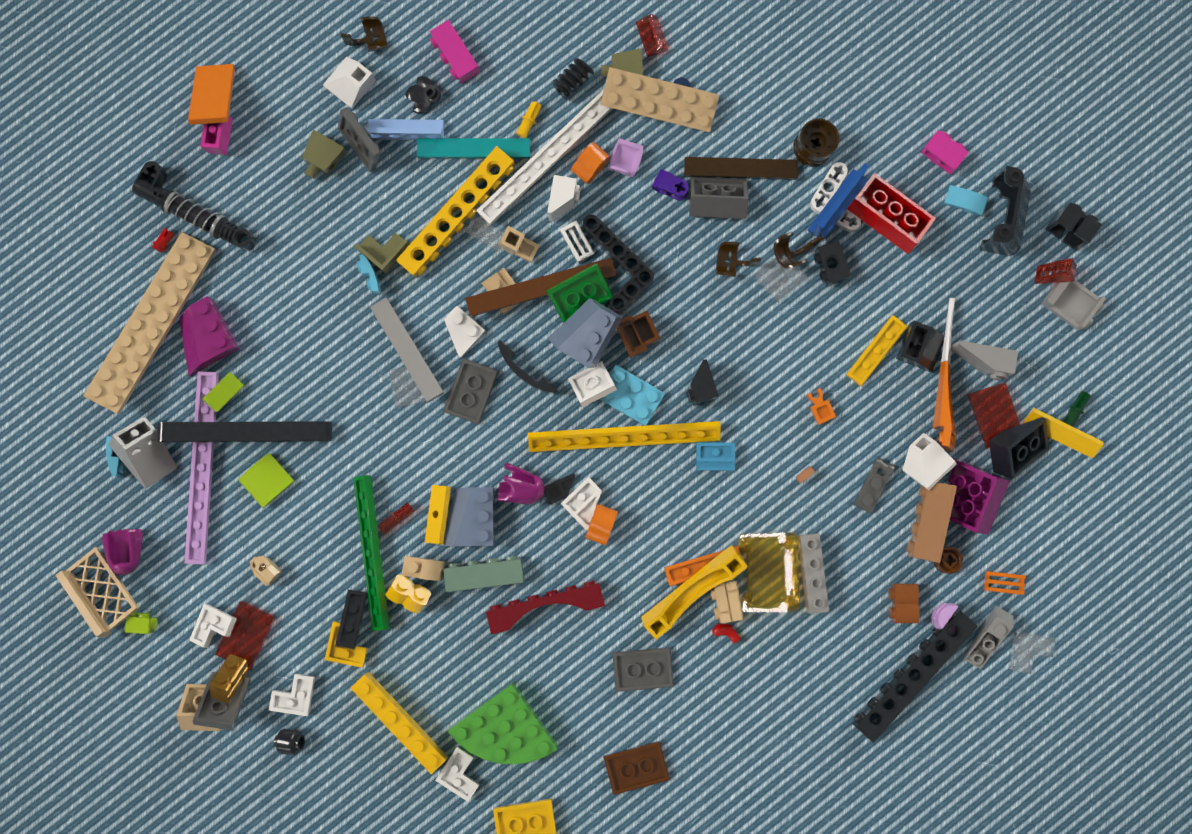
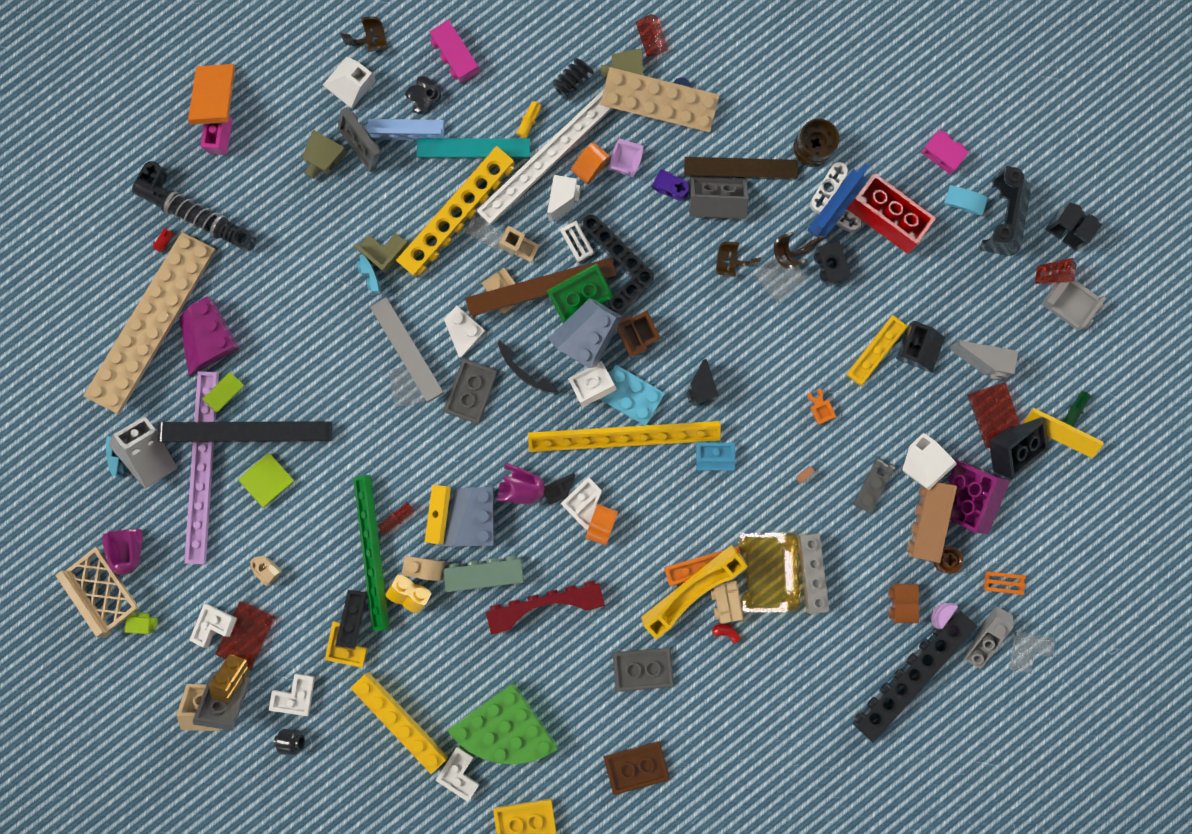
orange plate [933,298,956,452] -> none

